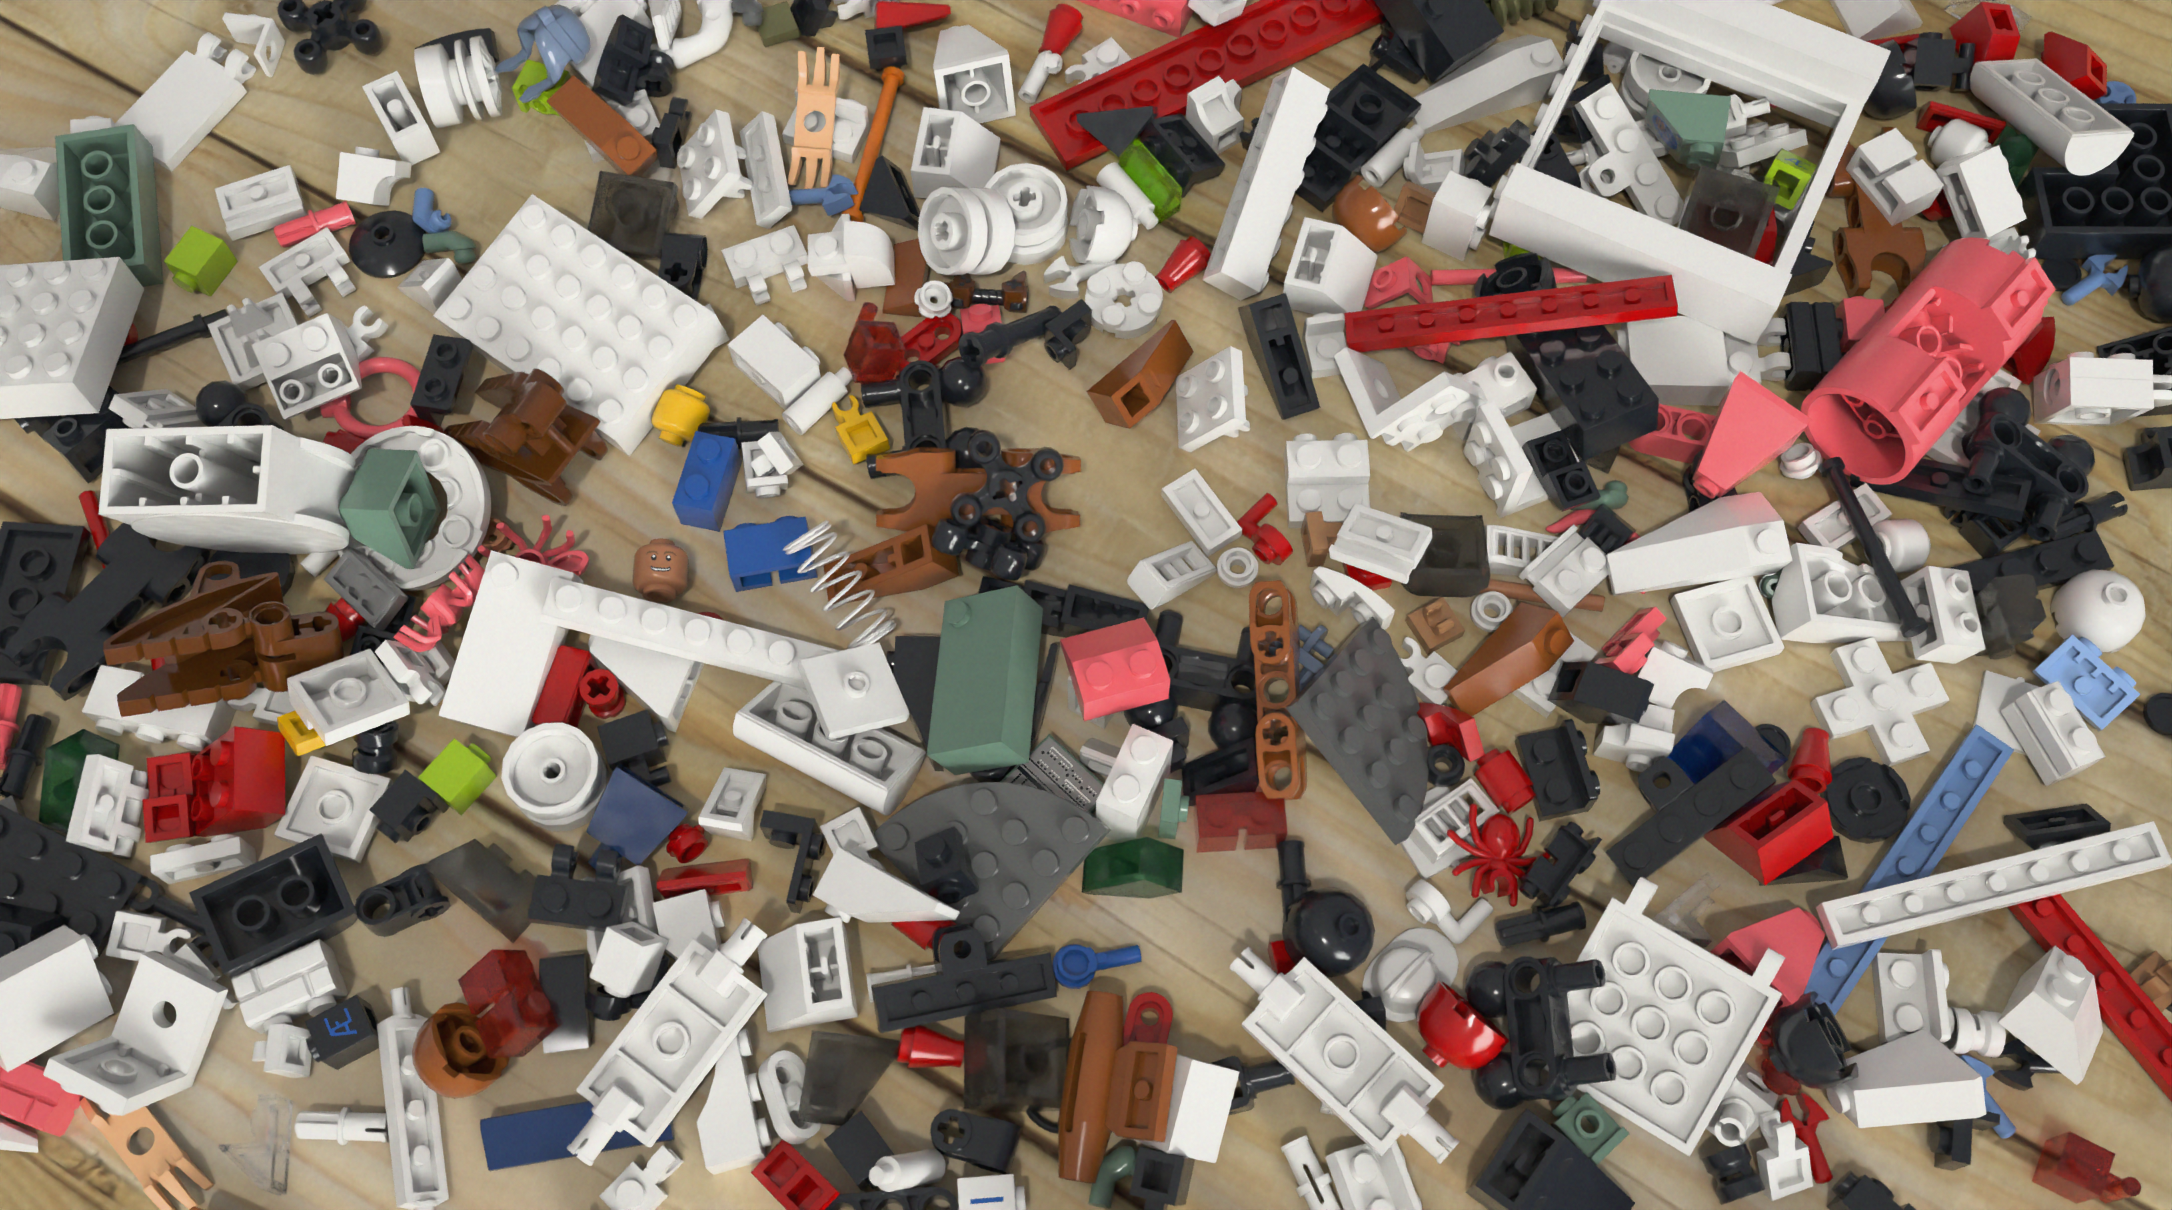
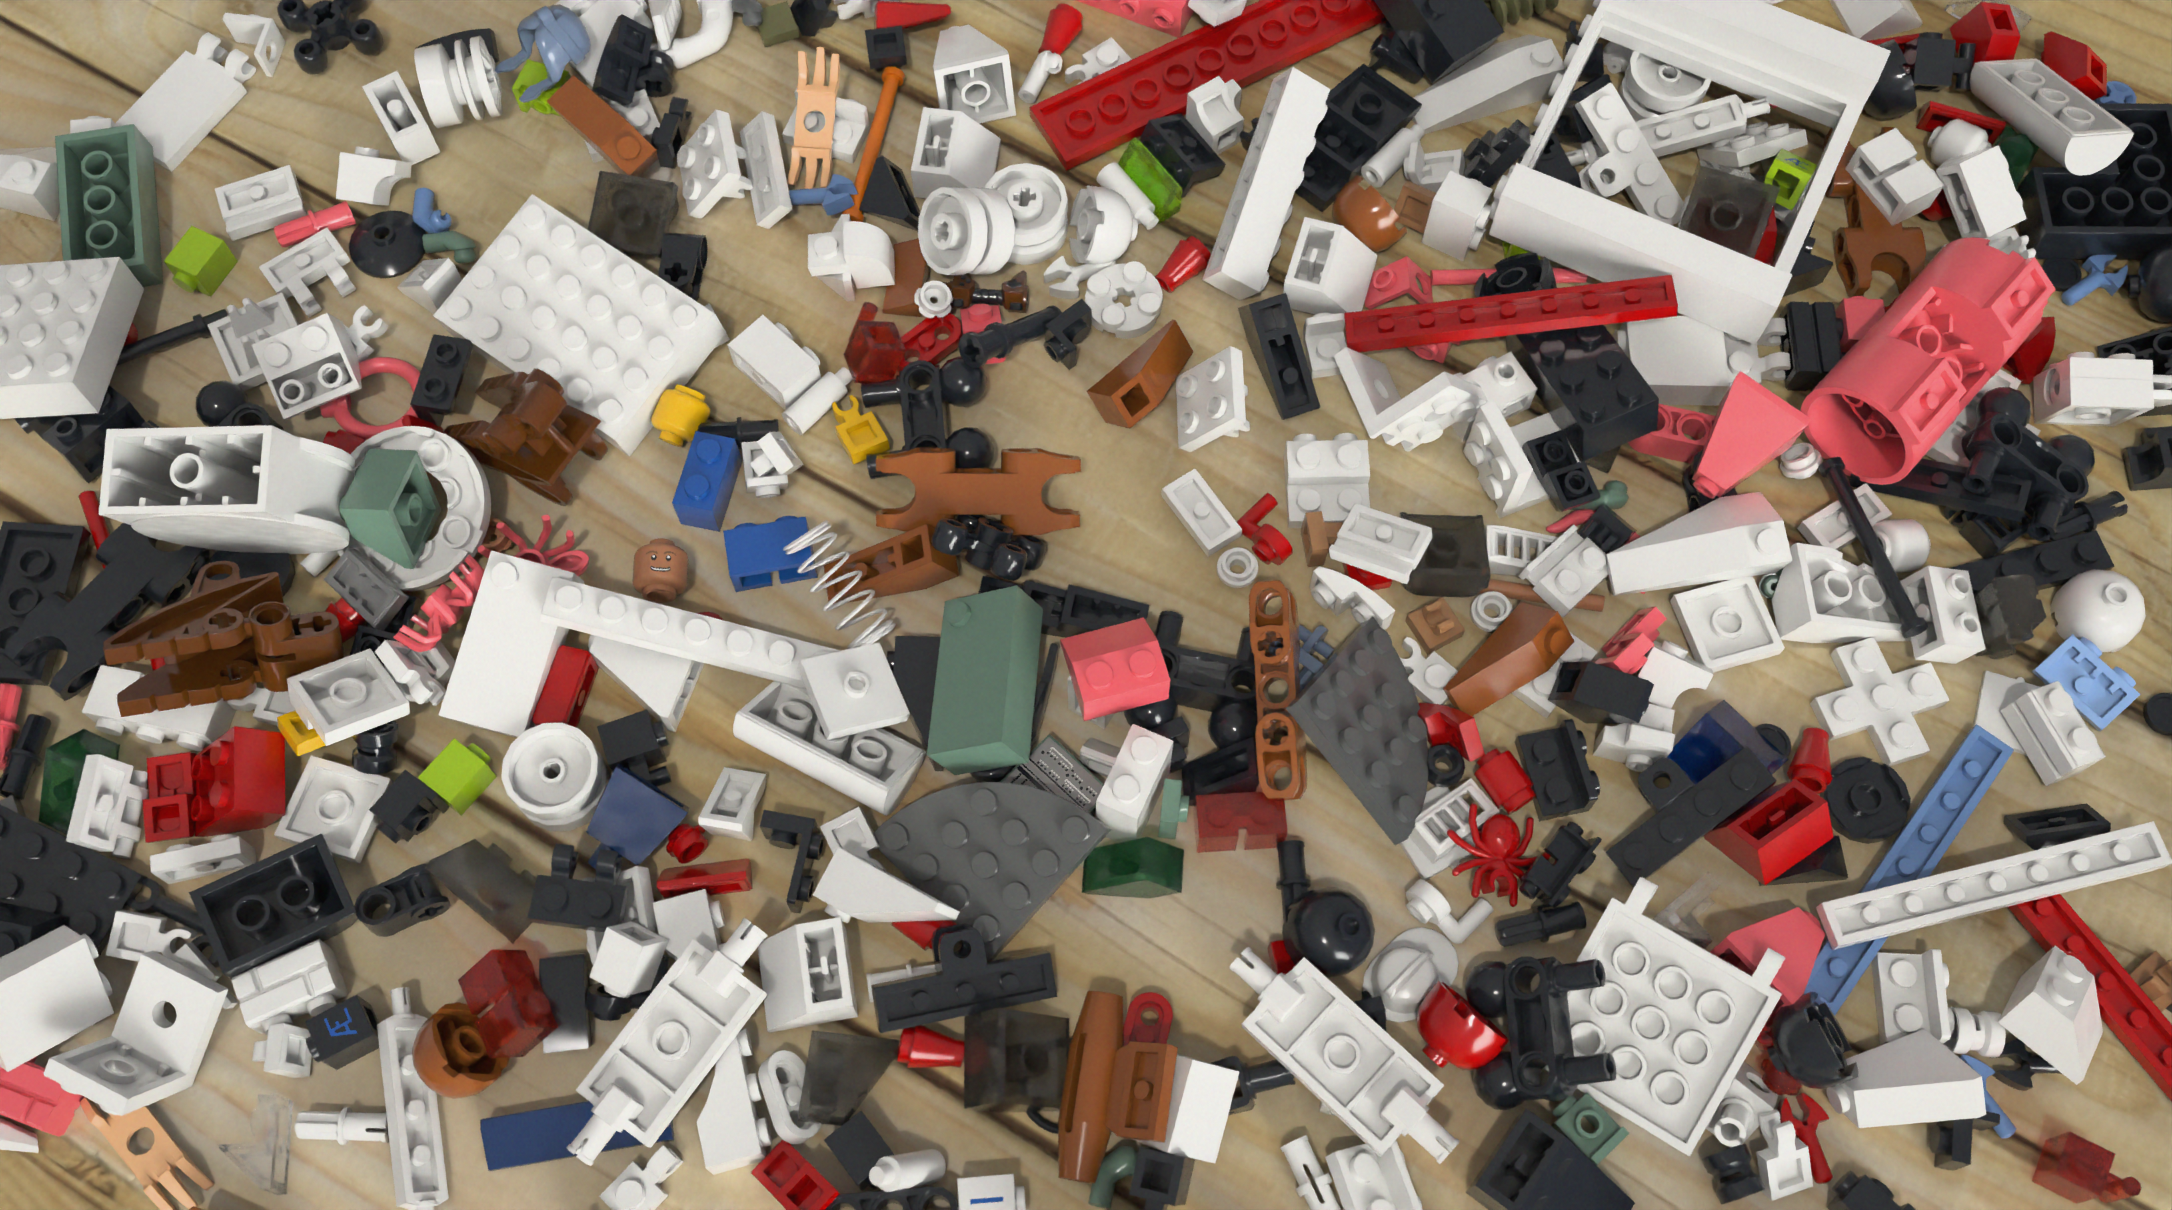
white plate [108,389,208,429] -> none
red bush [579,669,626,719] -> none
white plate [722,225,808,306] -> none
black bracket [914,827,978,904] -> none
black piece [930,1109,1022,1175] -> none
black gear [950,430,1064,544] -> none
blue plate [1052,944,1141,989] -> none
black slope [1076,106,1158,157] -> none
white slope [1127,541,1217,609] -> none
sand green slope [1645,89,1731,171] -> none

